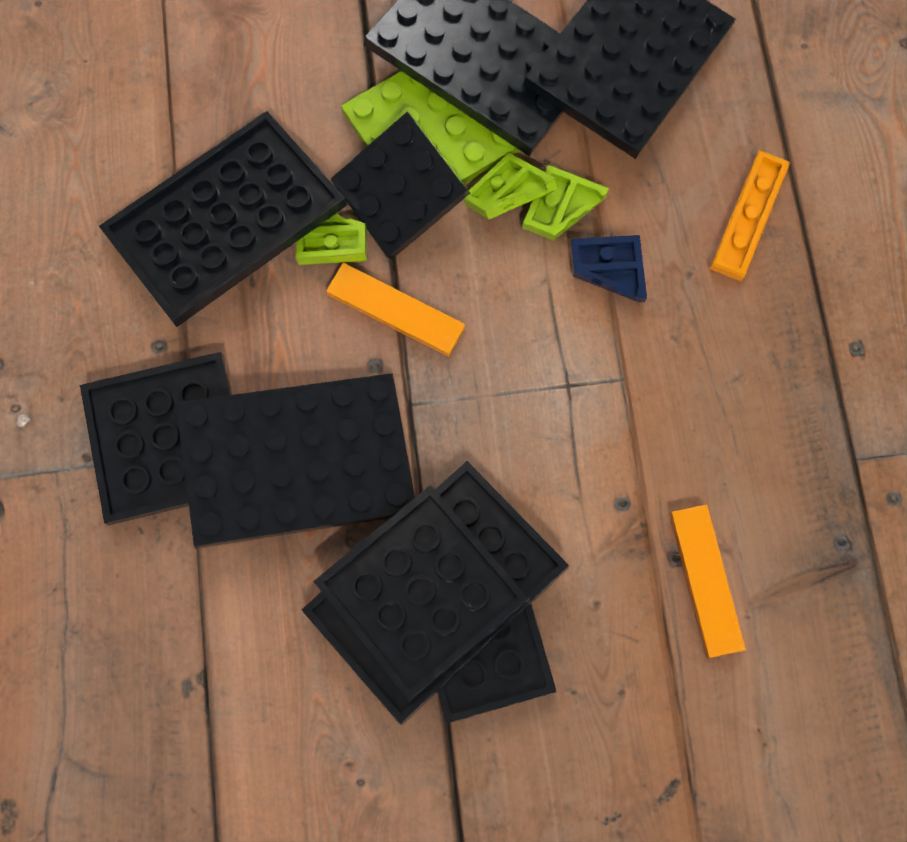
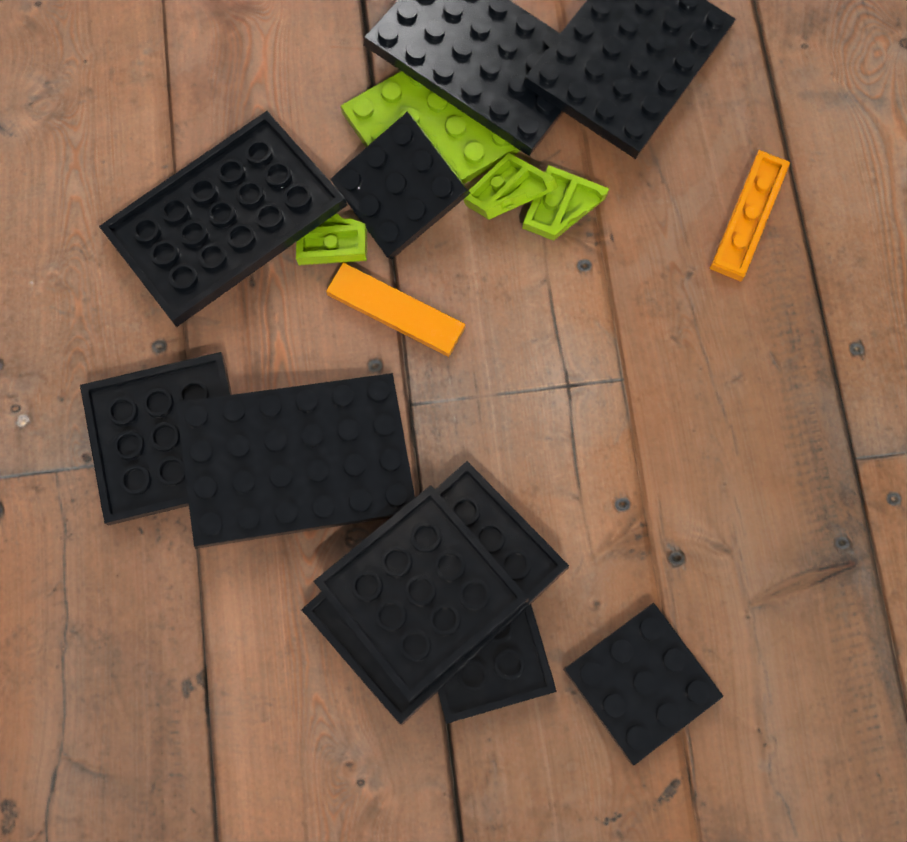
dark blue wing [570,235,647,303] -> none
light orange tile [670,505,746,658] -> none
none -> black plate [563,603,724,766]

